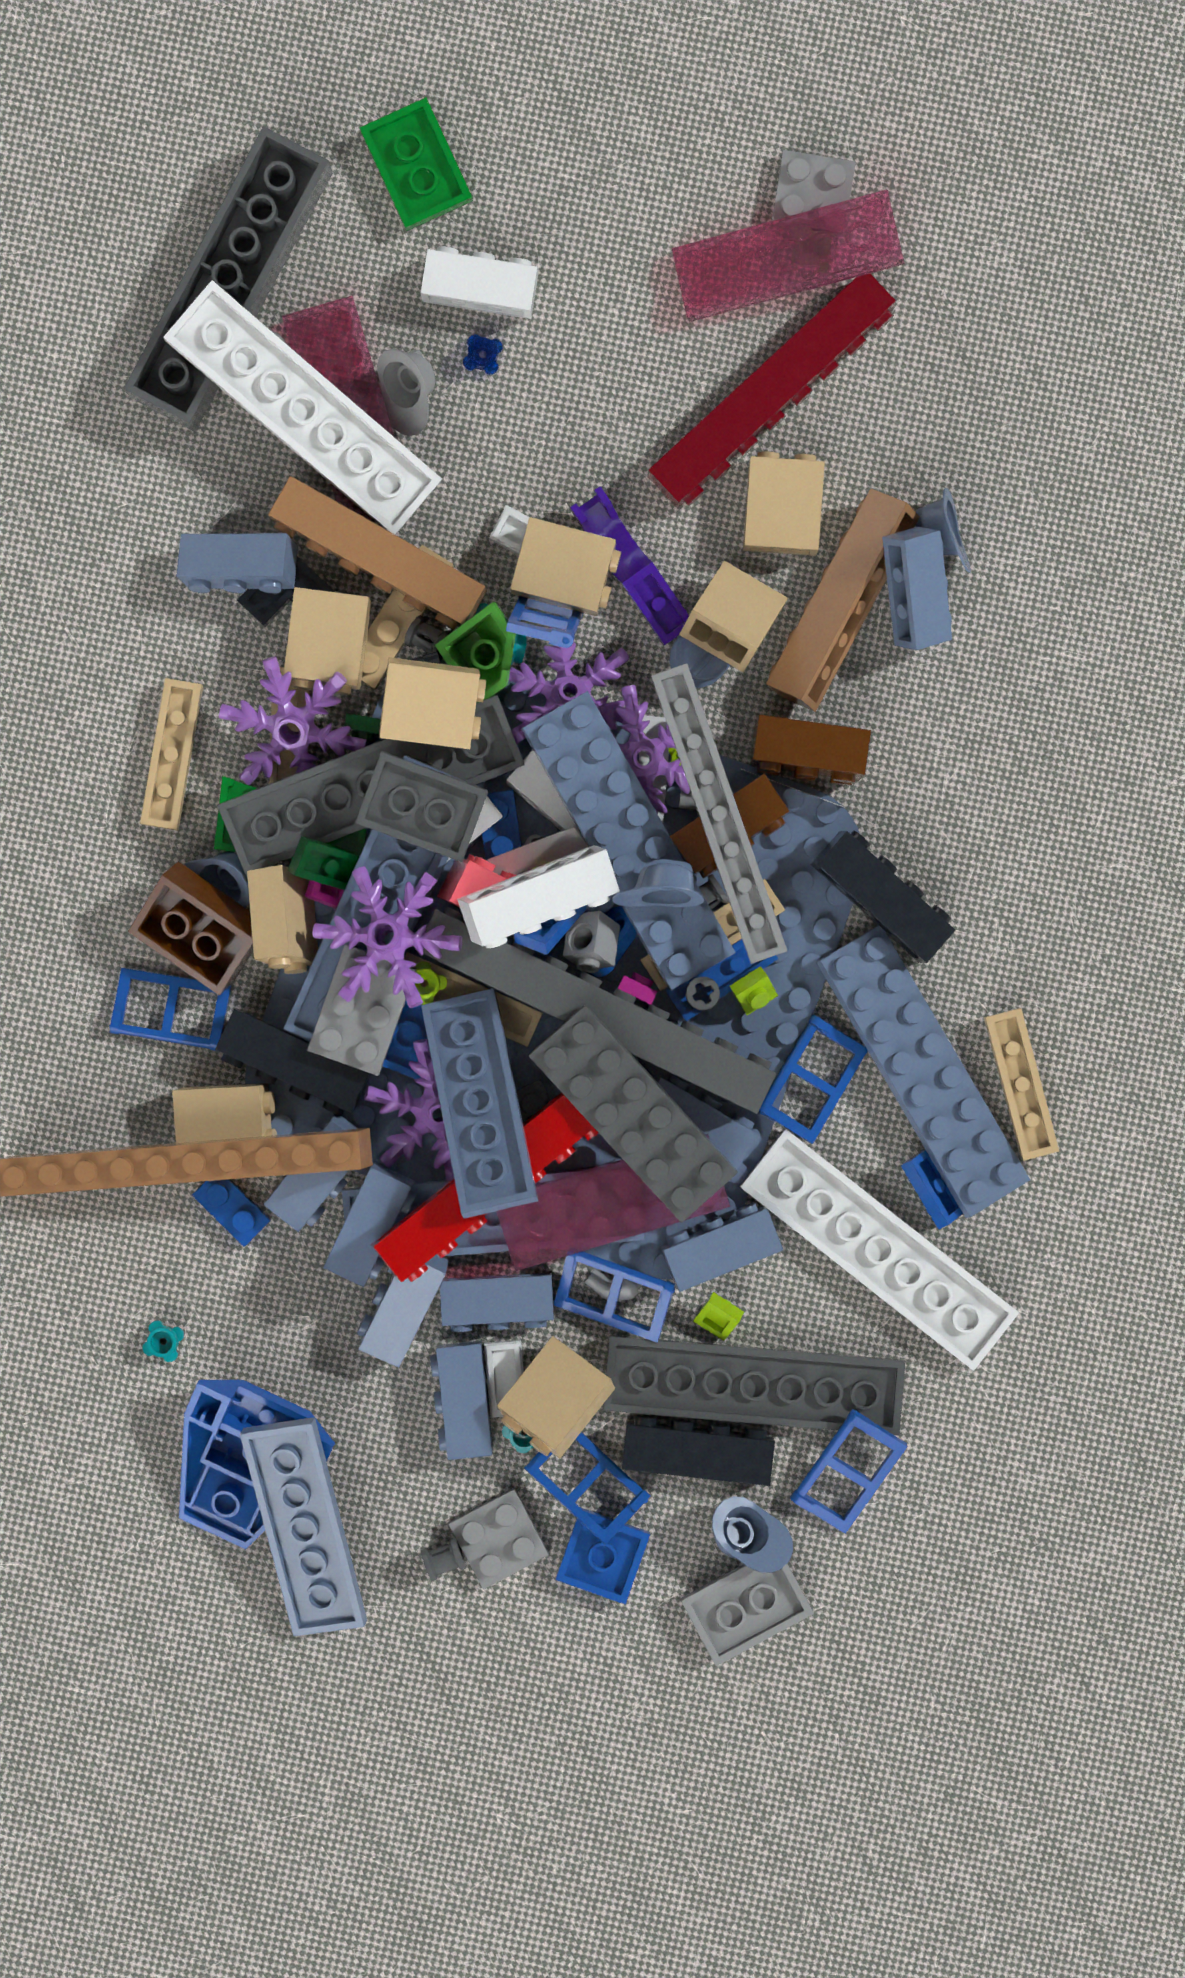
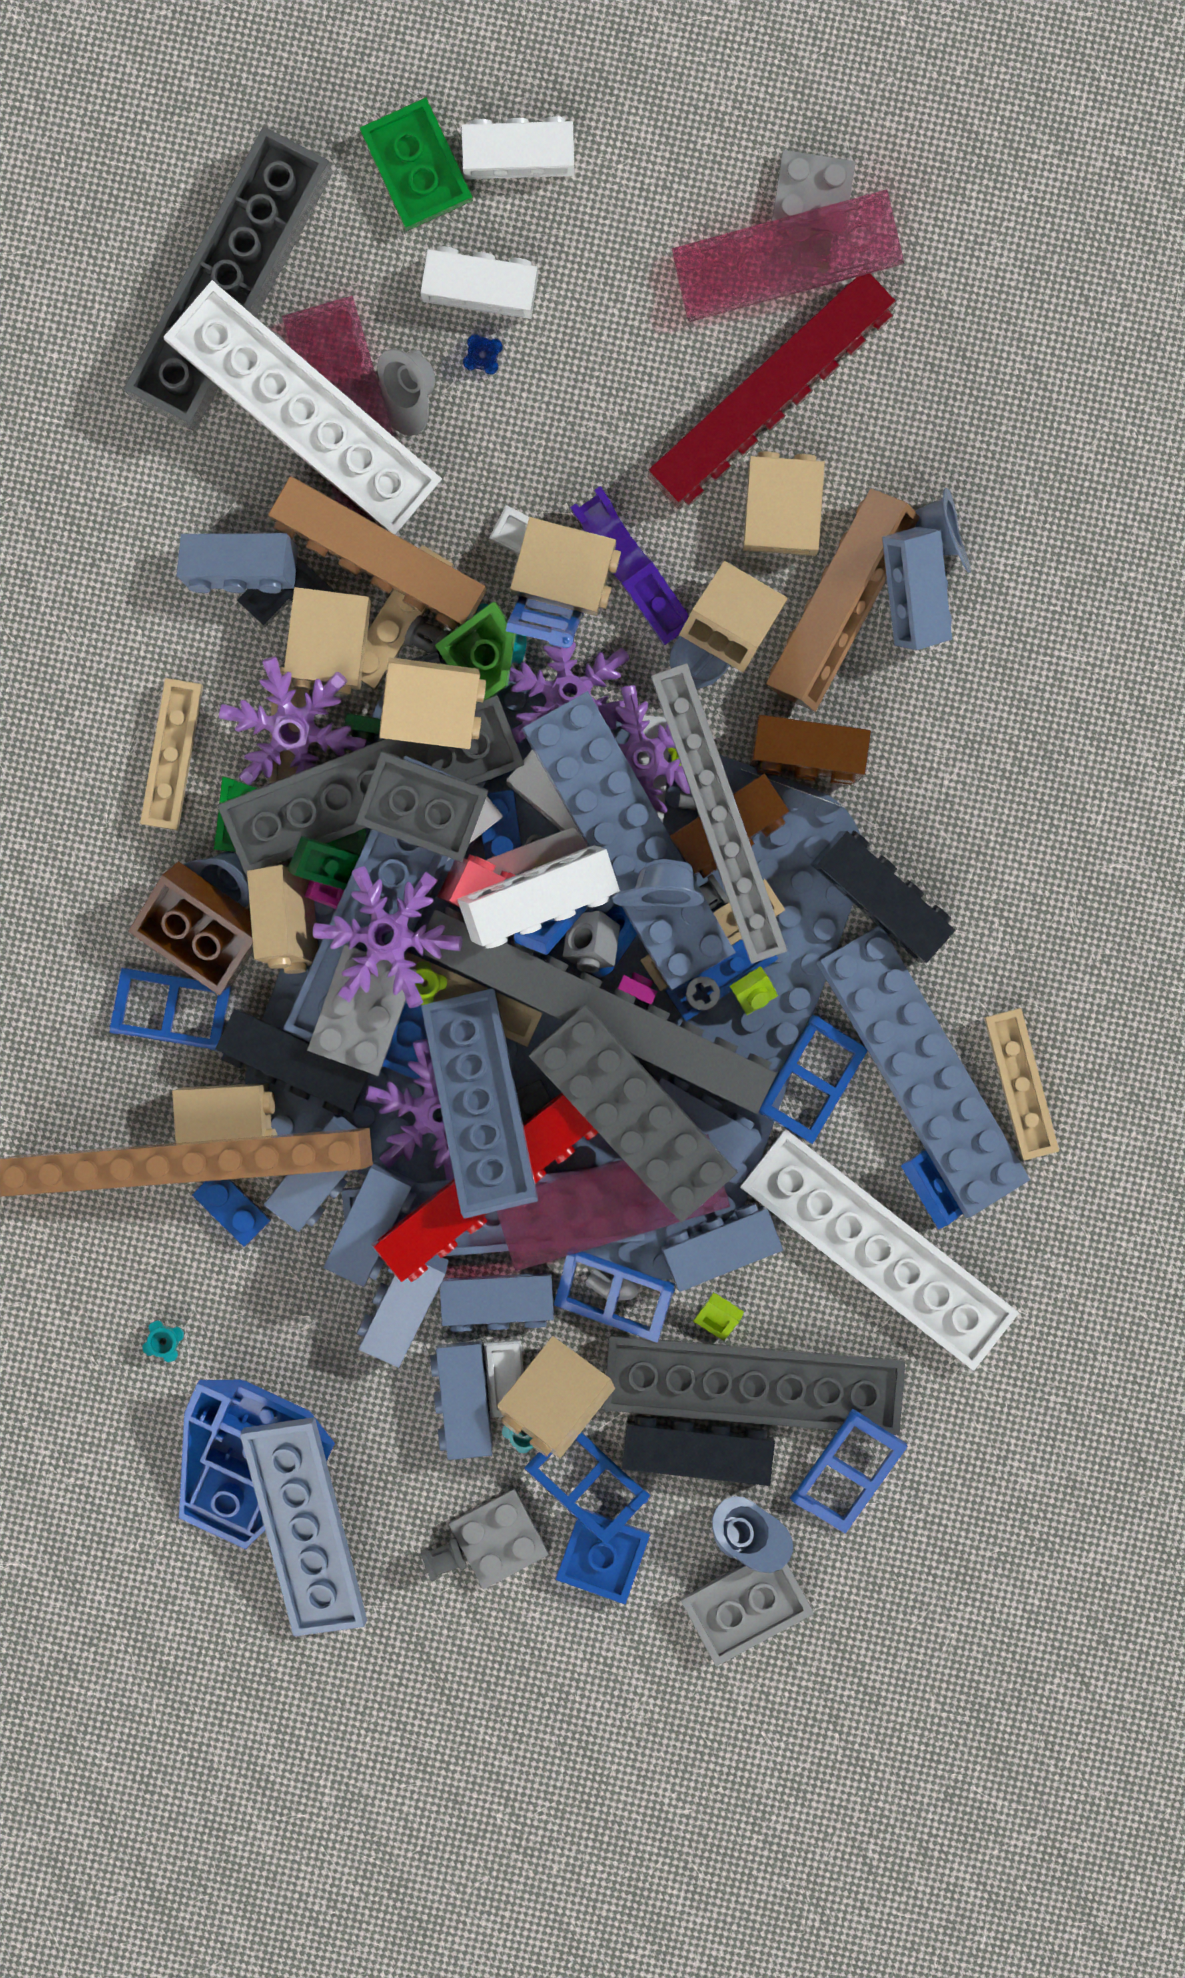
none -> white brick [462,116,575,179]

